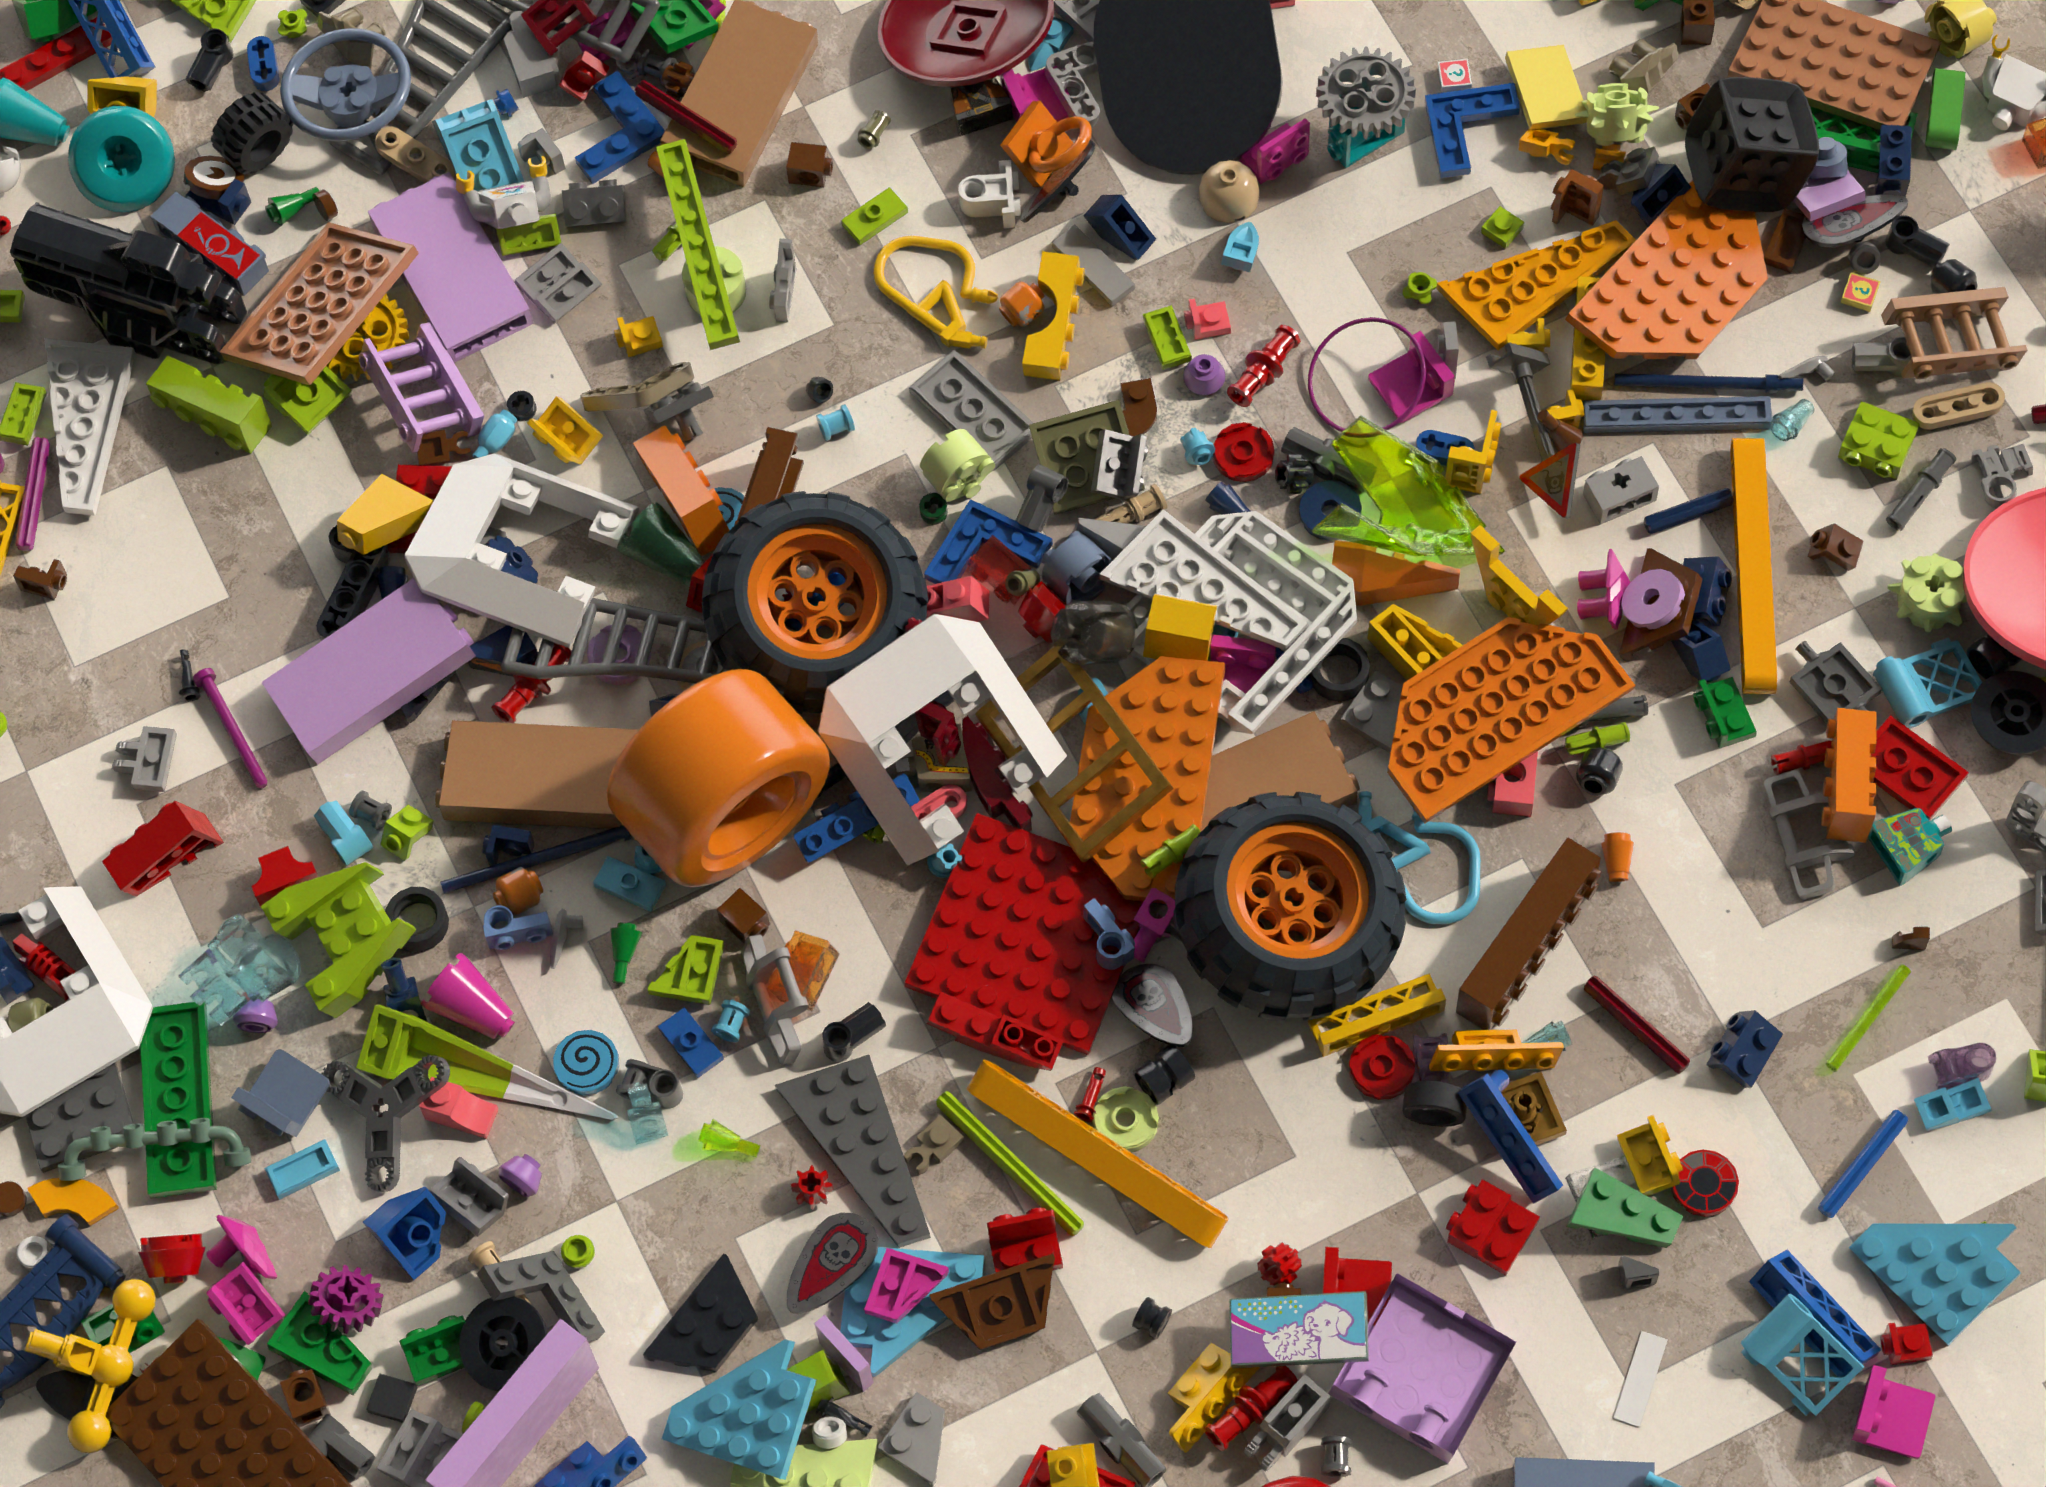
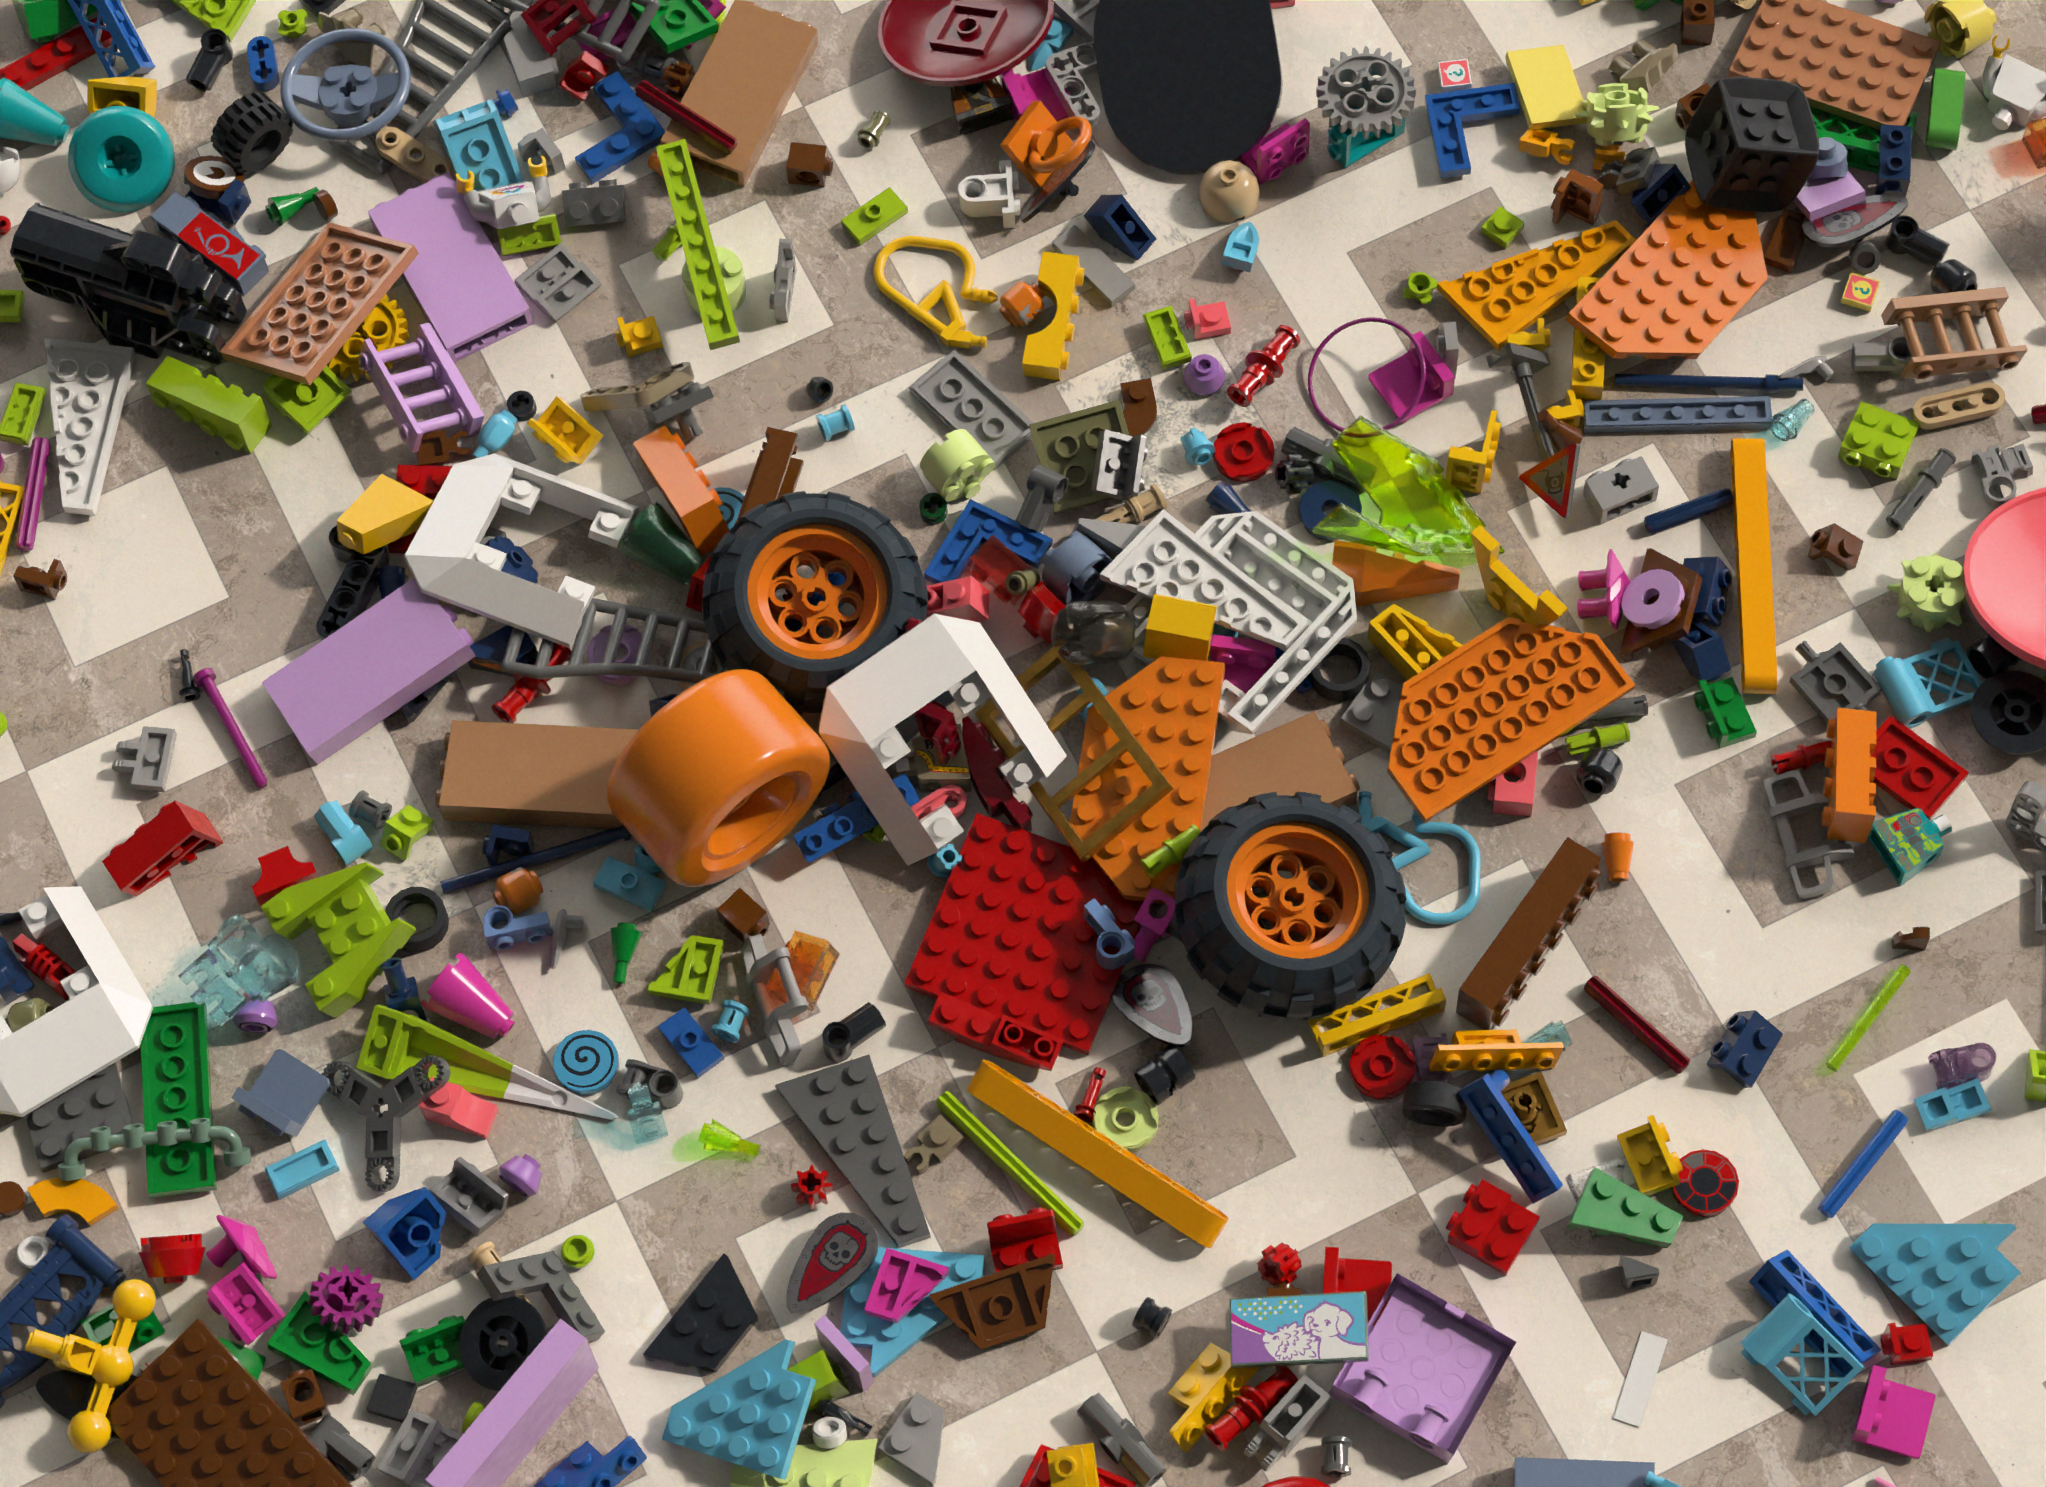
blue beam [1416,430,1475,466] -> none

